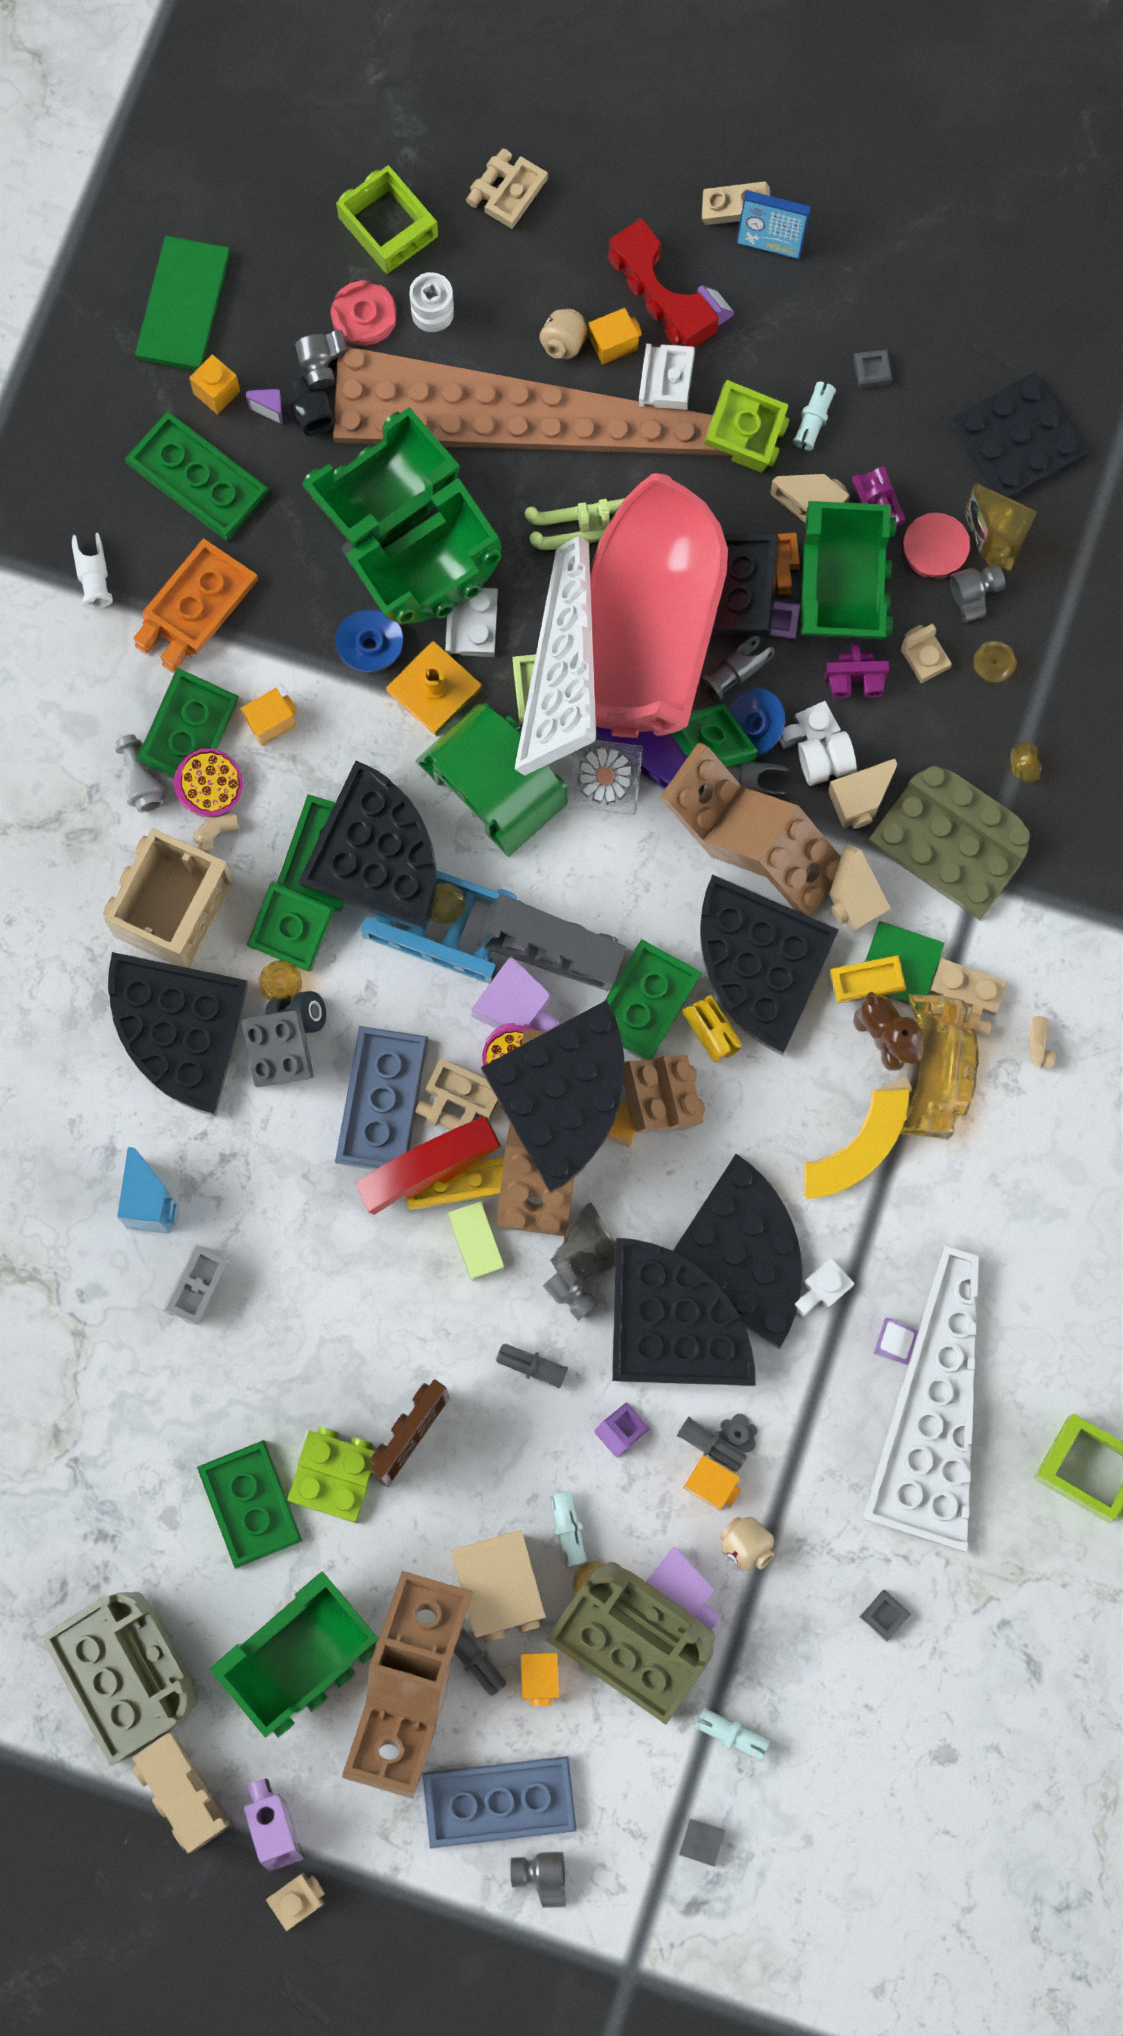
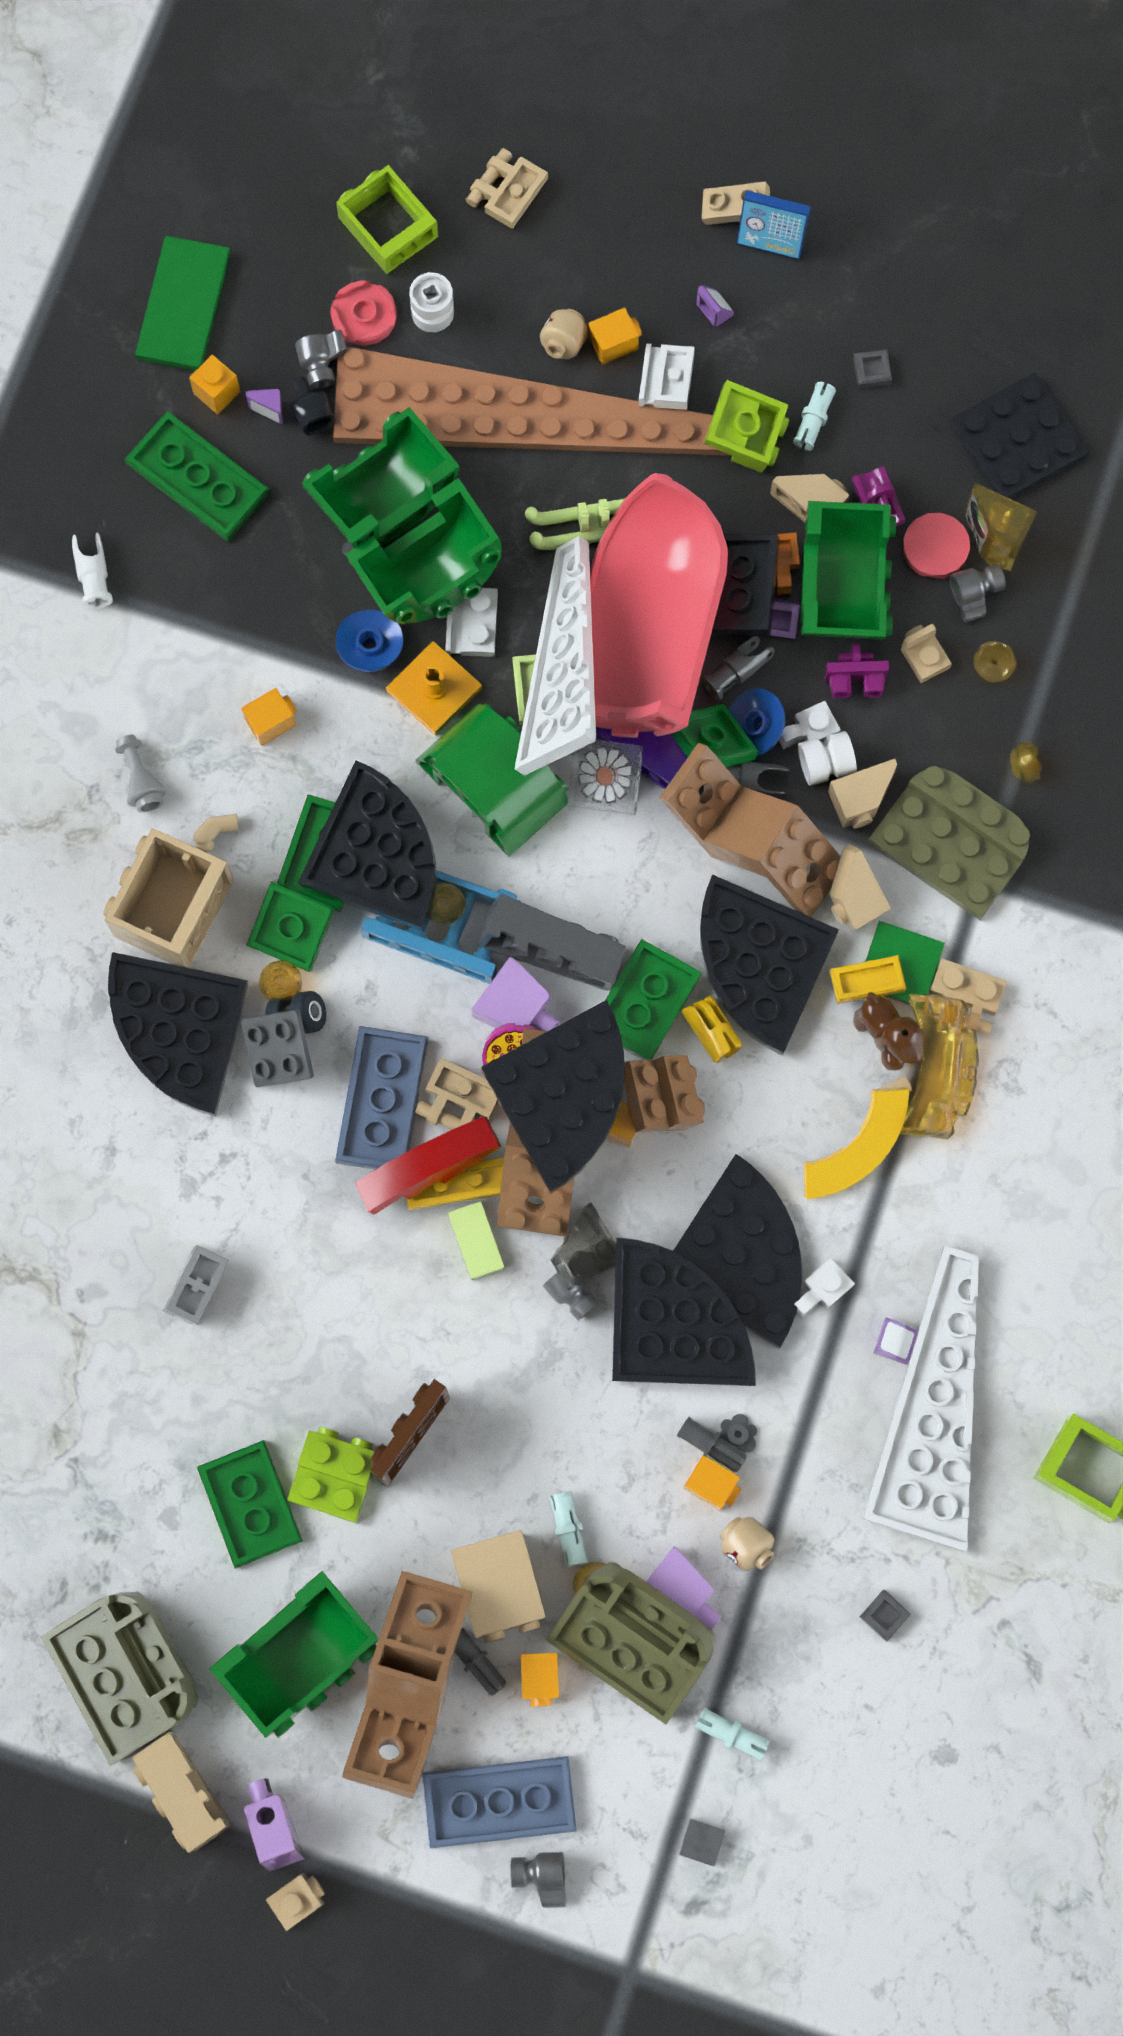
dark azure slope [117,1147,178,1234] -> none
orange tile [133,538,258,673] -> none
green tile [135,667,239,778] -> none
tile [173,749,243,817] -> none
dark grey axle [496,1343,568,1389] -> none
medium lavender slope [594,1402,650,1457] -> none
red arch [608,218,719,348] -> none
tan arm [1029,1016,1056,1069] -> none

